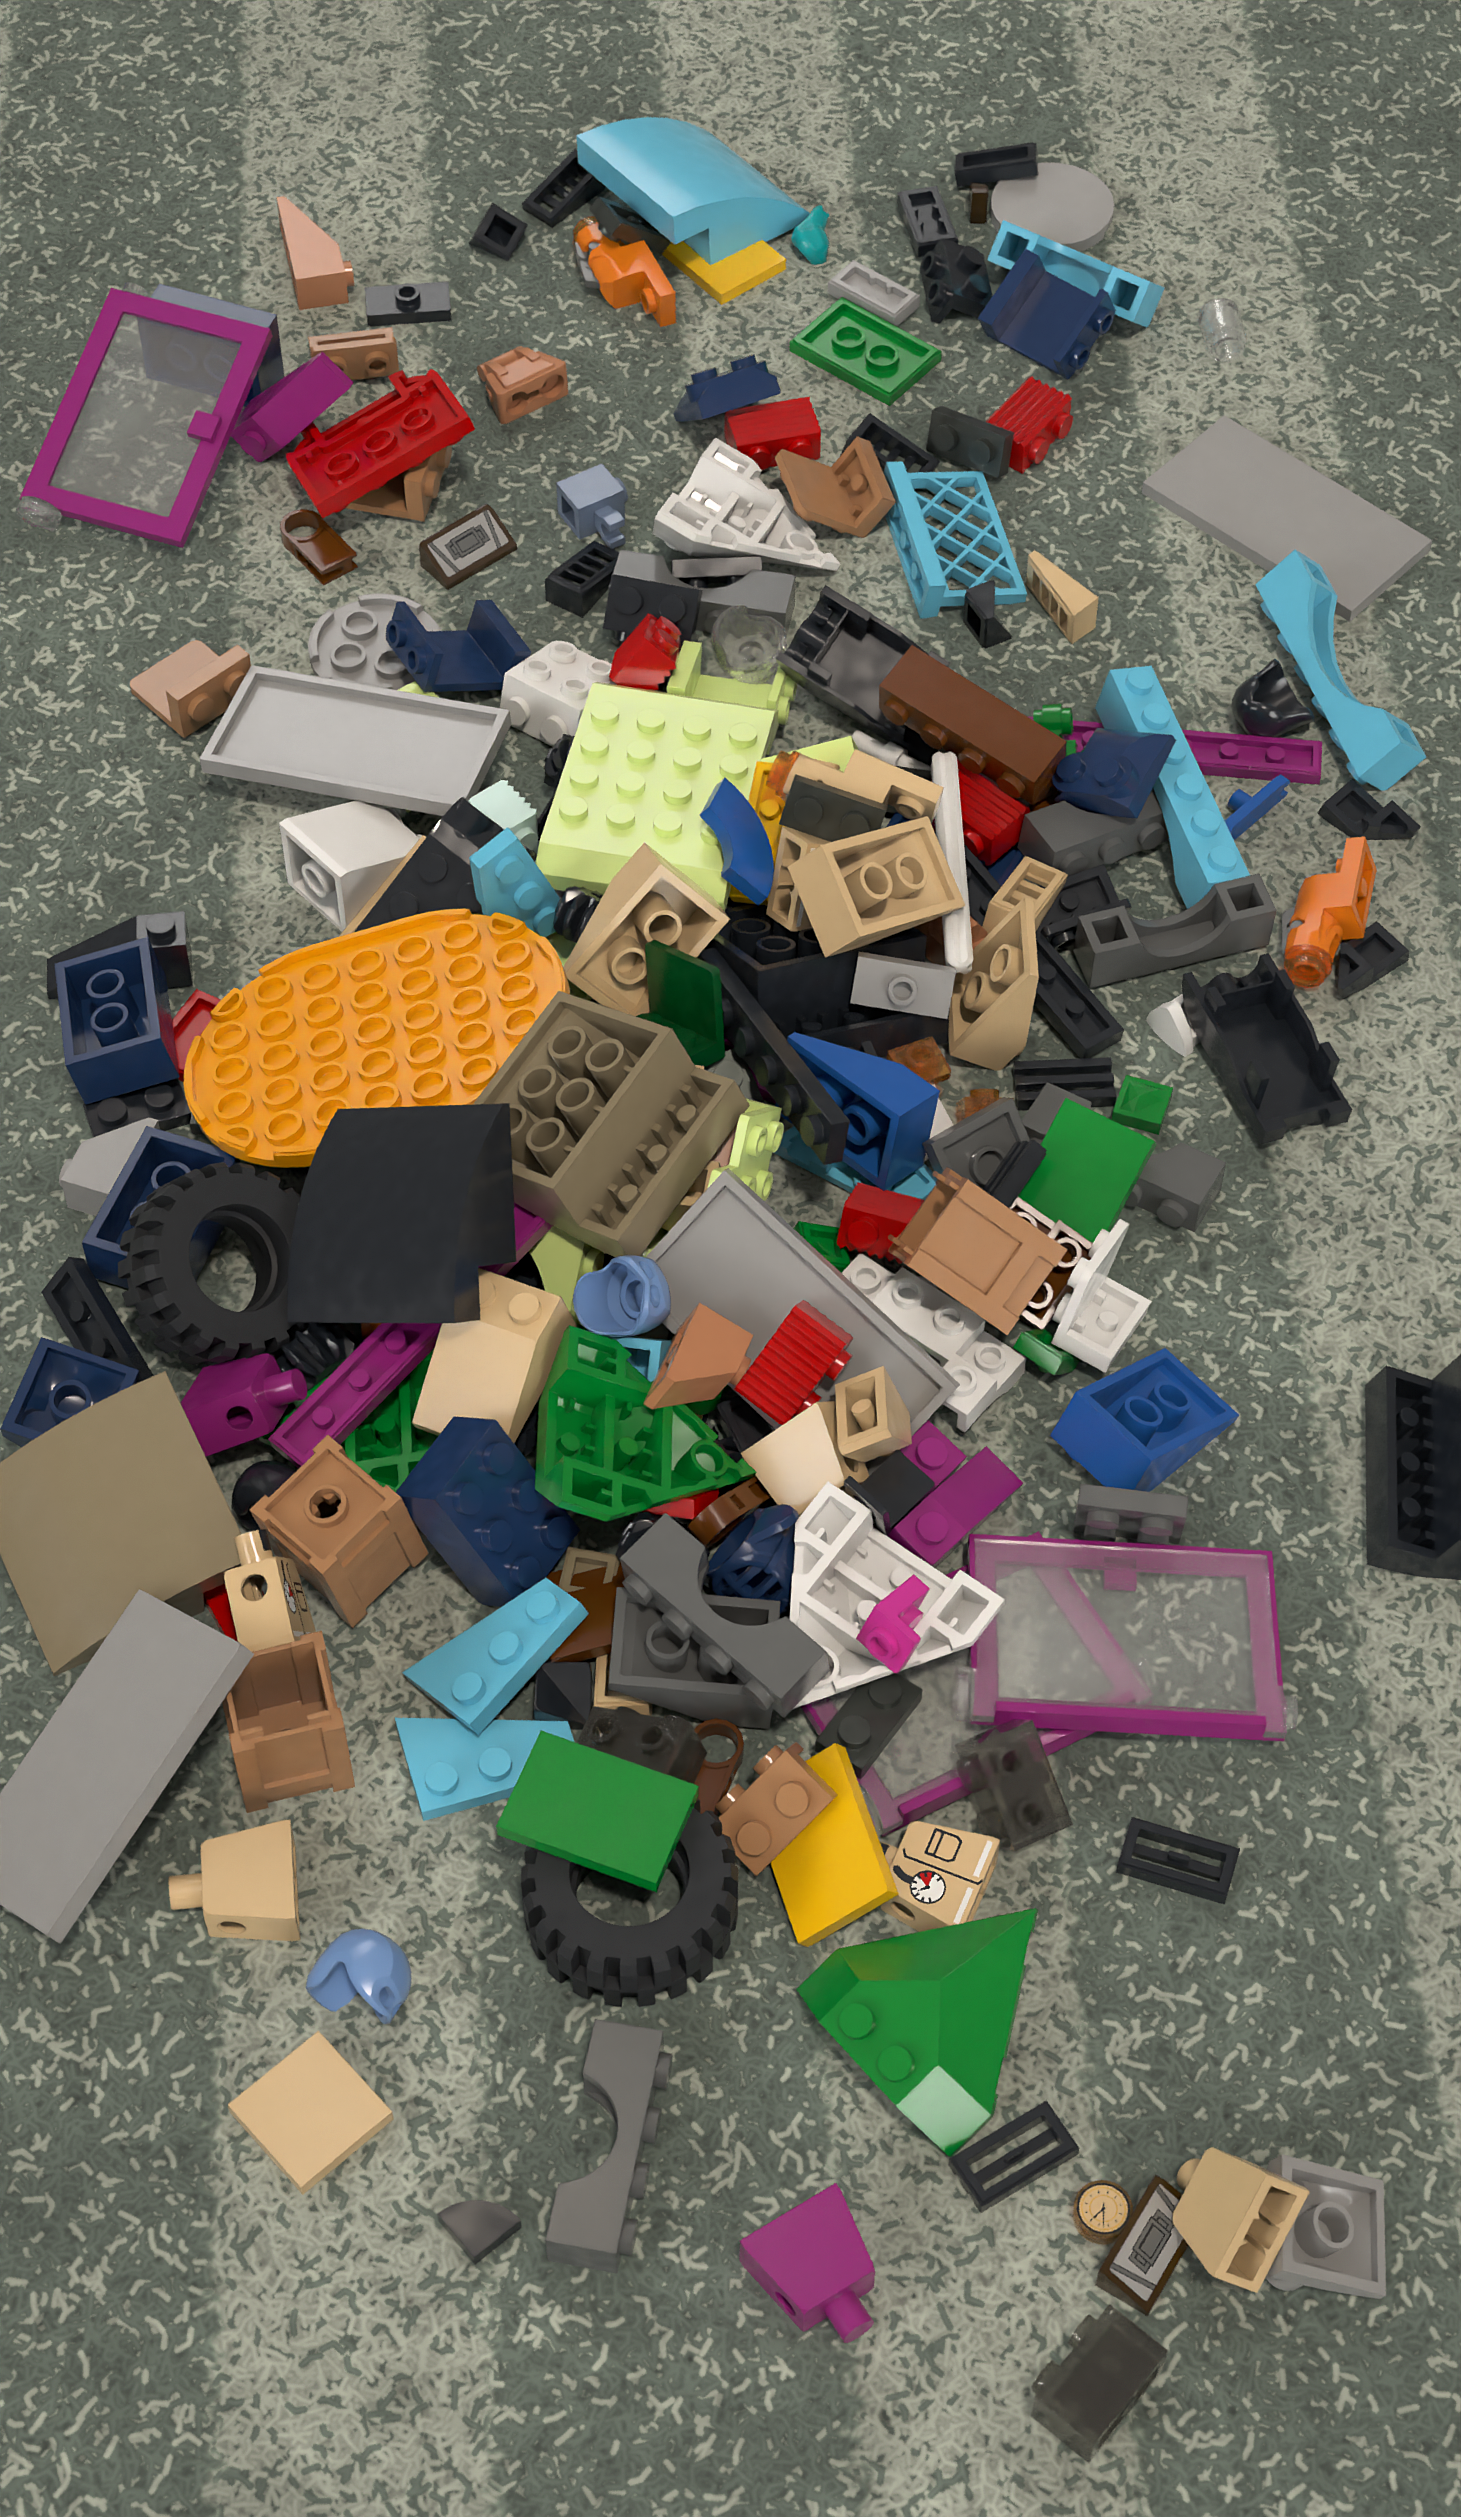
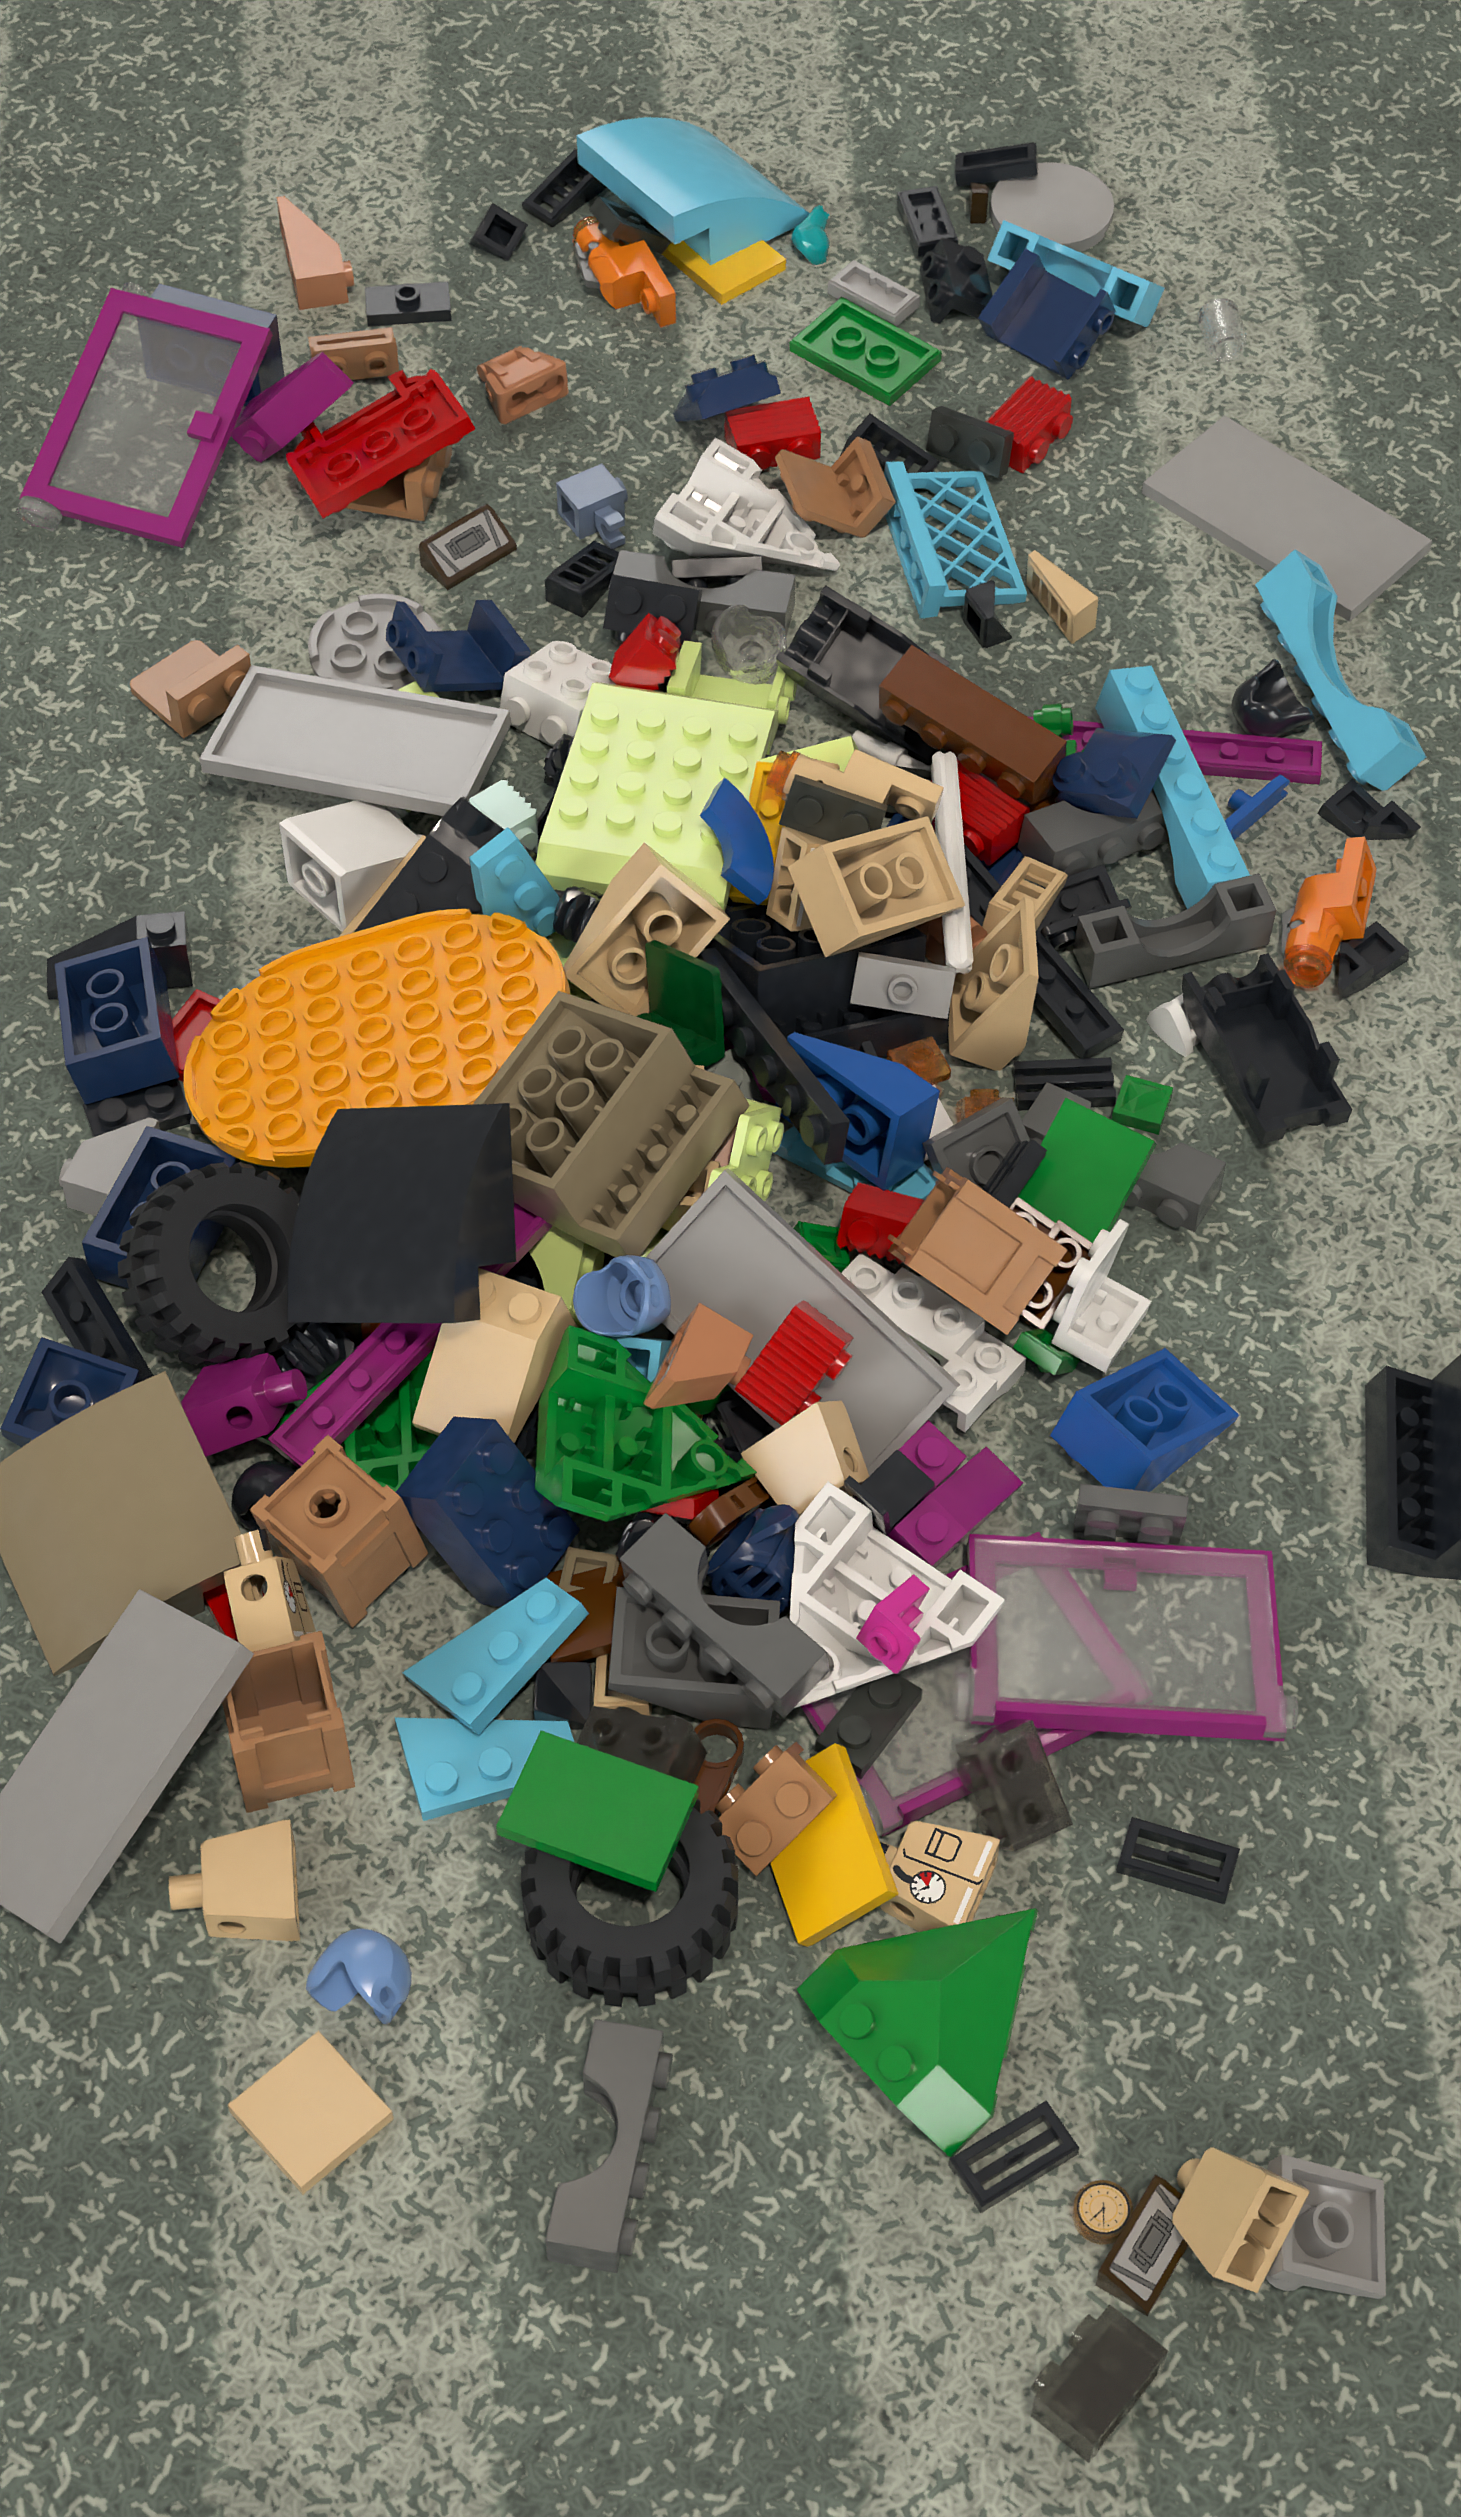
reddish brown piece [280,509,358,586] -> none
black tile [437,2200,522,2265] -> none
magenta torso [739,2183,875,2343] -> none
tan slope [835,1366,912,1463] -> none

